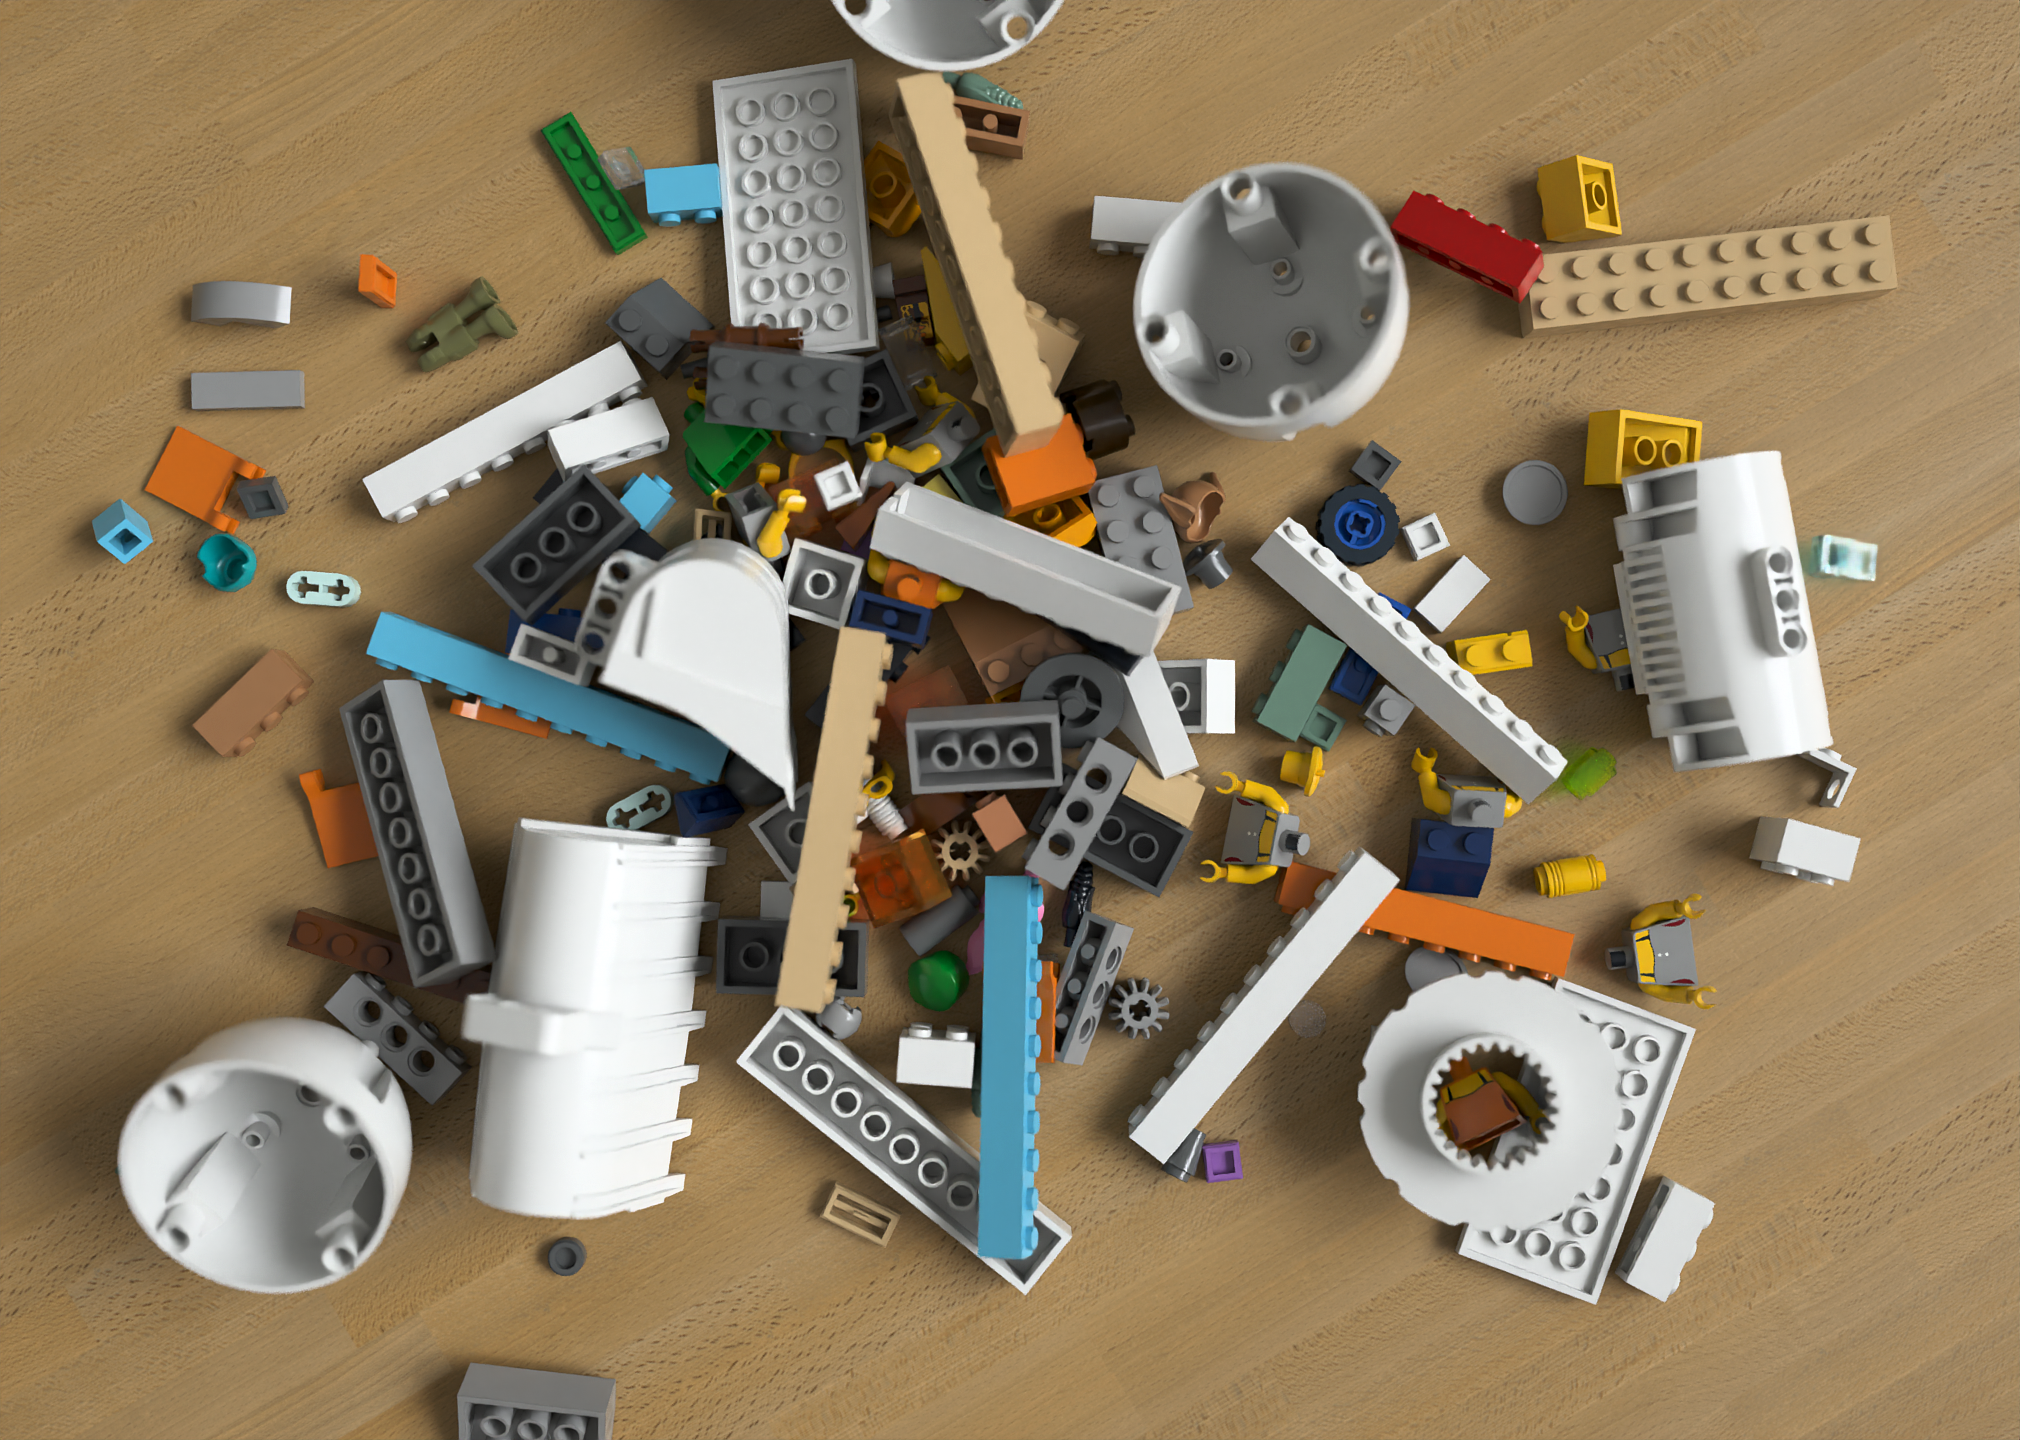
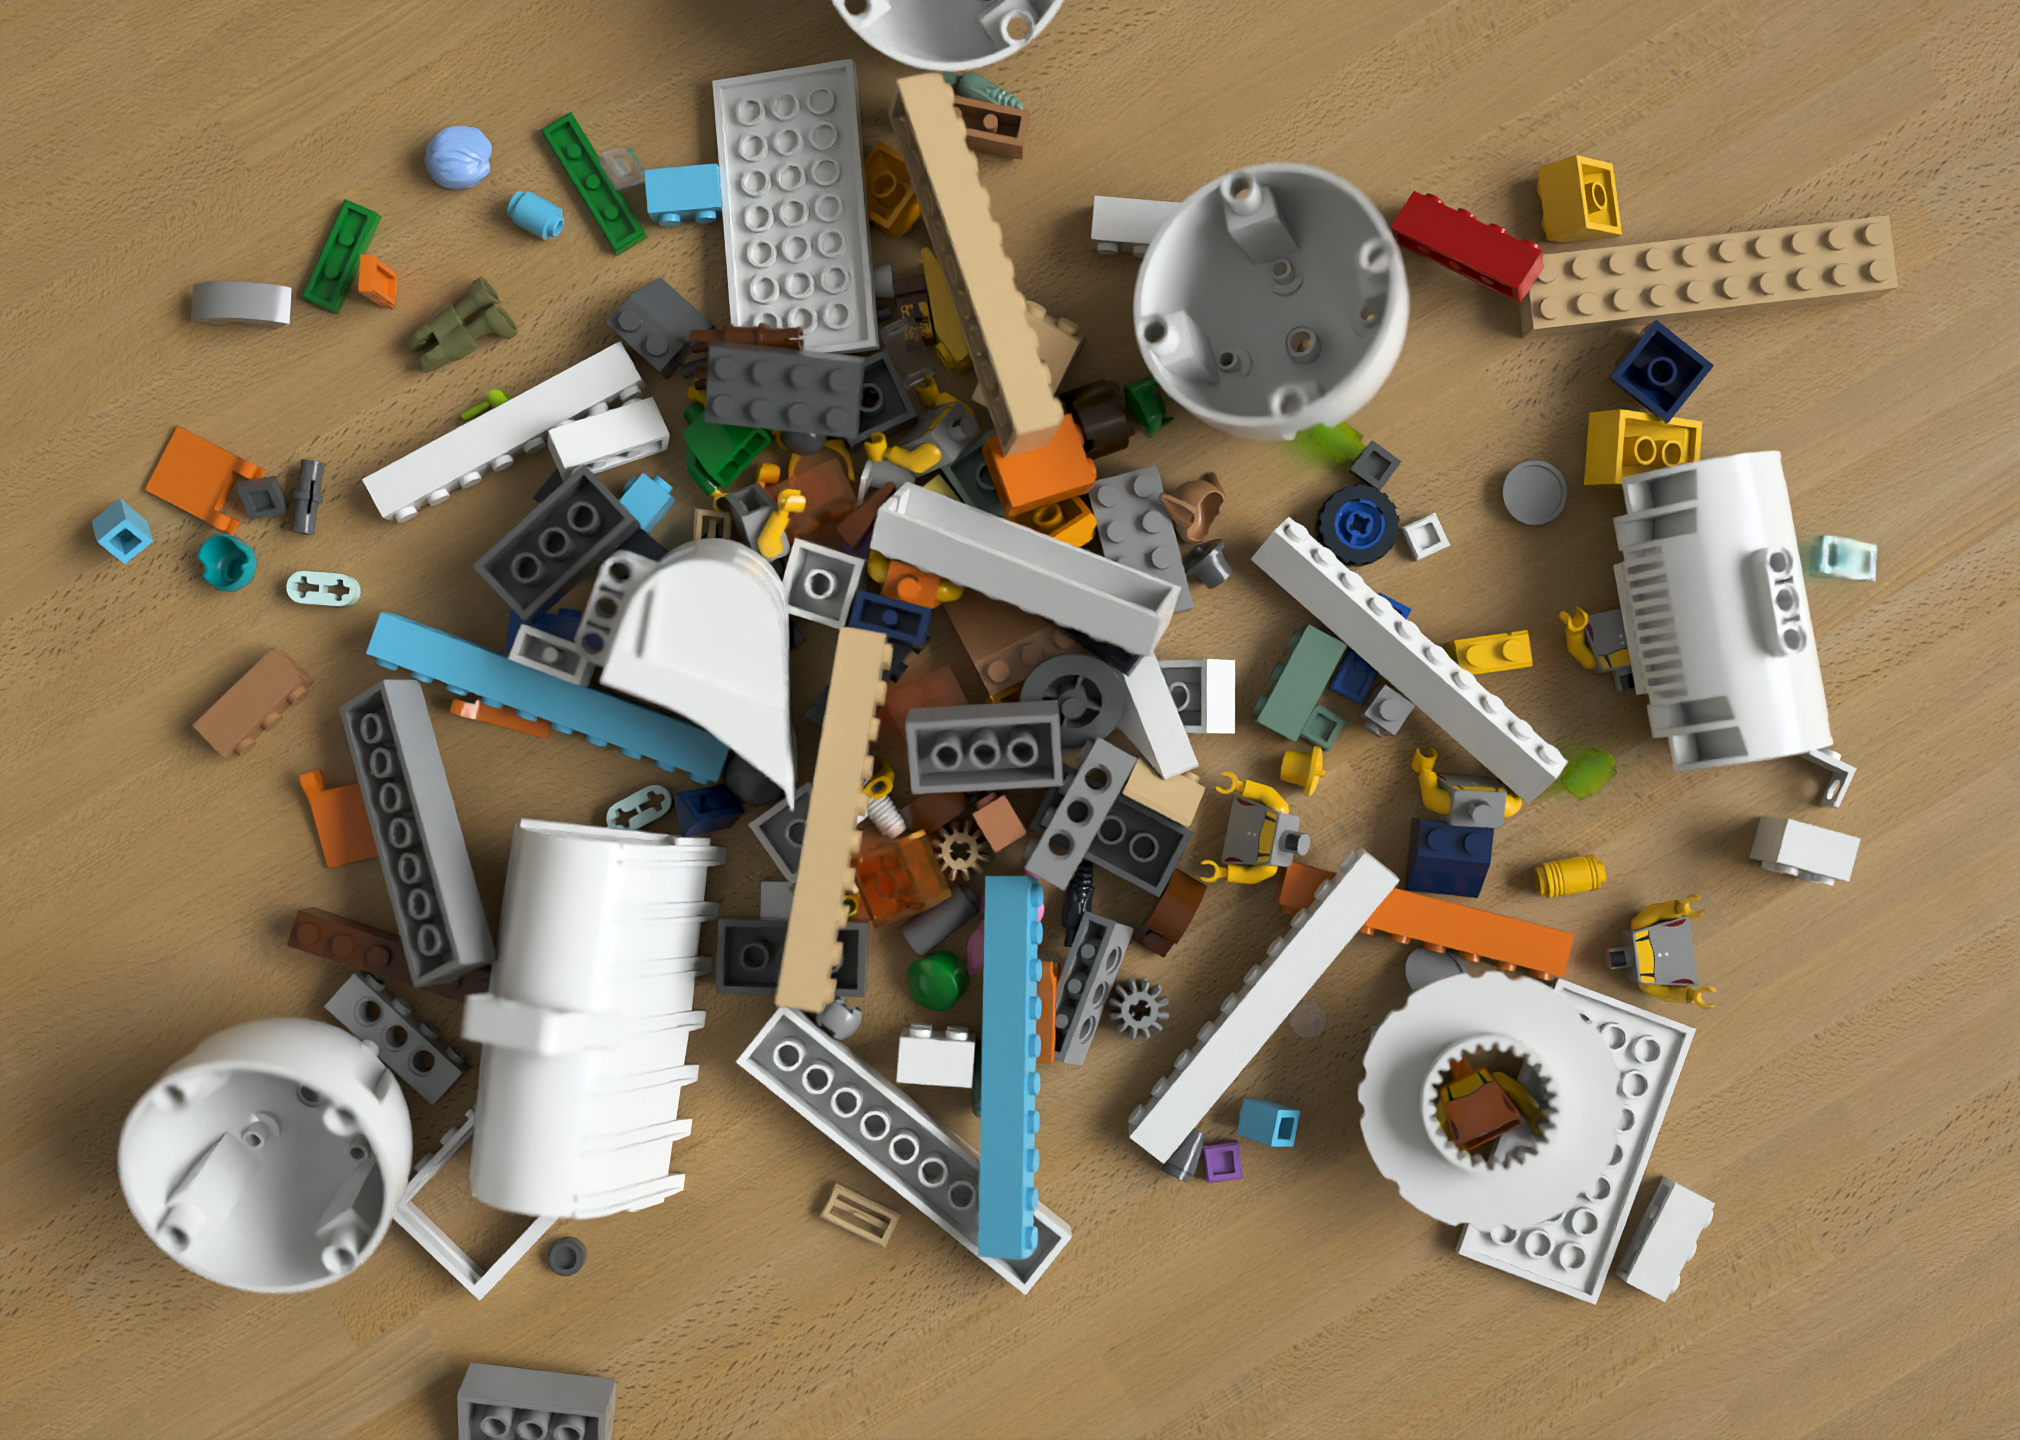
light grey tile [191,370,305,411] -> none
white tile [813,461,863,512] -> none
white tile [1413,555,1491,633] -> none
none -> dark grey pin [290,459,325,535]
none -> green tile [301,199,382,315]
none -> white window [393,1104,559,1301]
none -> light blue hair [424,126,492,191]
none -> lime hand [461,389,511,421]
none -> medium azure brick [507,190,565,241]
none -> green hair [1122,374,1174,438]
none -> reddish brown brick [1133,868,1207,958]
none -> medium azure brick [1237,1098,1300,1147]
none -> clear neon green brick [1309,421,1365,465]
none -> dark blue slope [1608,320,1714,424]

